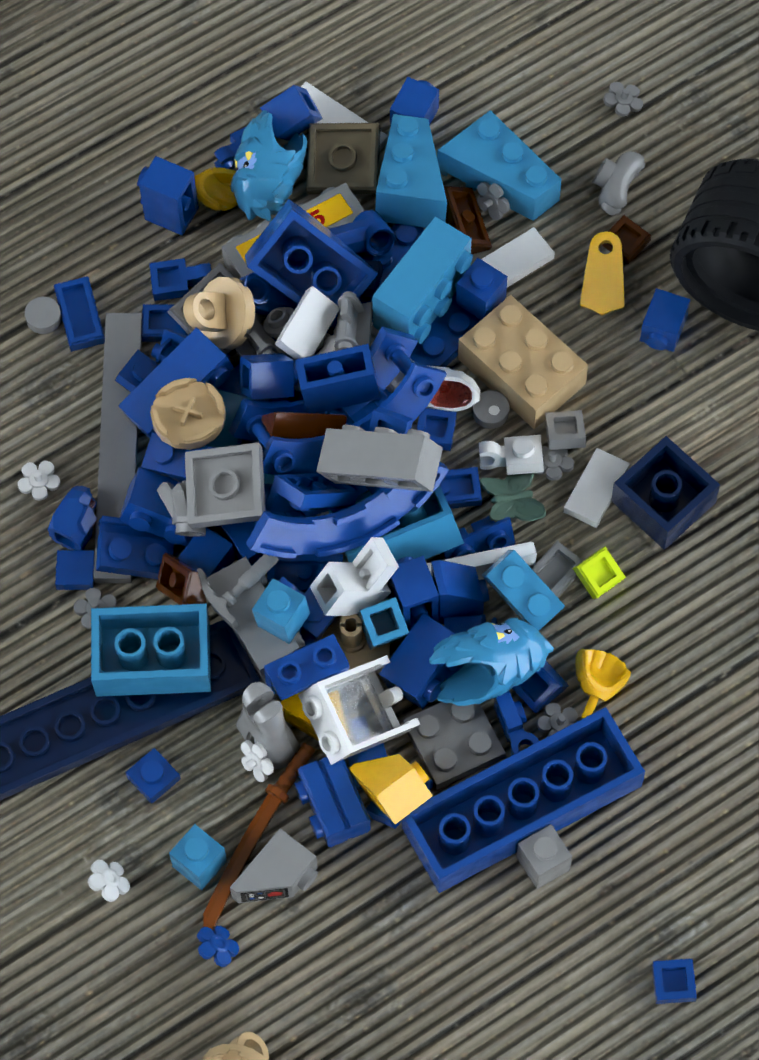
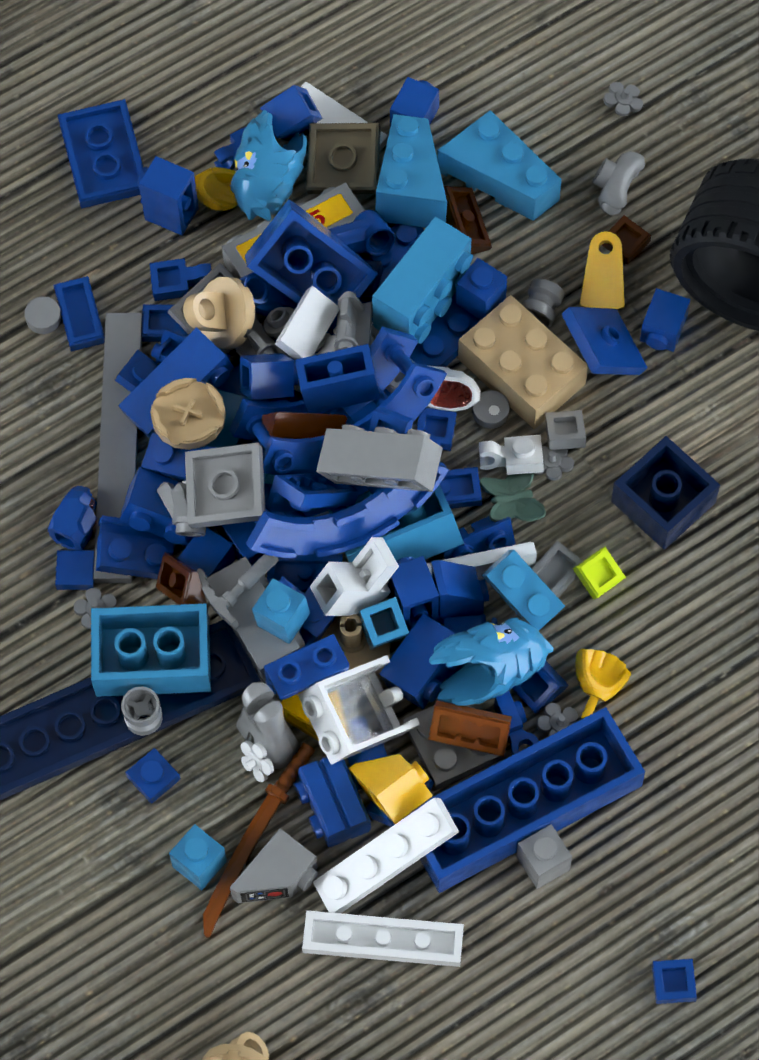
white plant [18,461,61,501] -> none
white plant [88,860,130,902] -> none
blue plant [197,926,239,967] -> none
light grey plant [477,182,510,220] -> none
white tile [481,227,555,287] -> none
white tile [563,448,630,528] -> none
none -> blue tile [58,99,144,209]
none -> light grey wheel [121,686,163,736]
none -> white plate [302,910,464,967]
none -> white plate [313,798,459,913]
none -> dark orange plate [428,700,512,757]
none -> light grey wheel [522,278,565,328]
none -> blue plate [562,306,648,375]

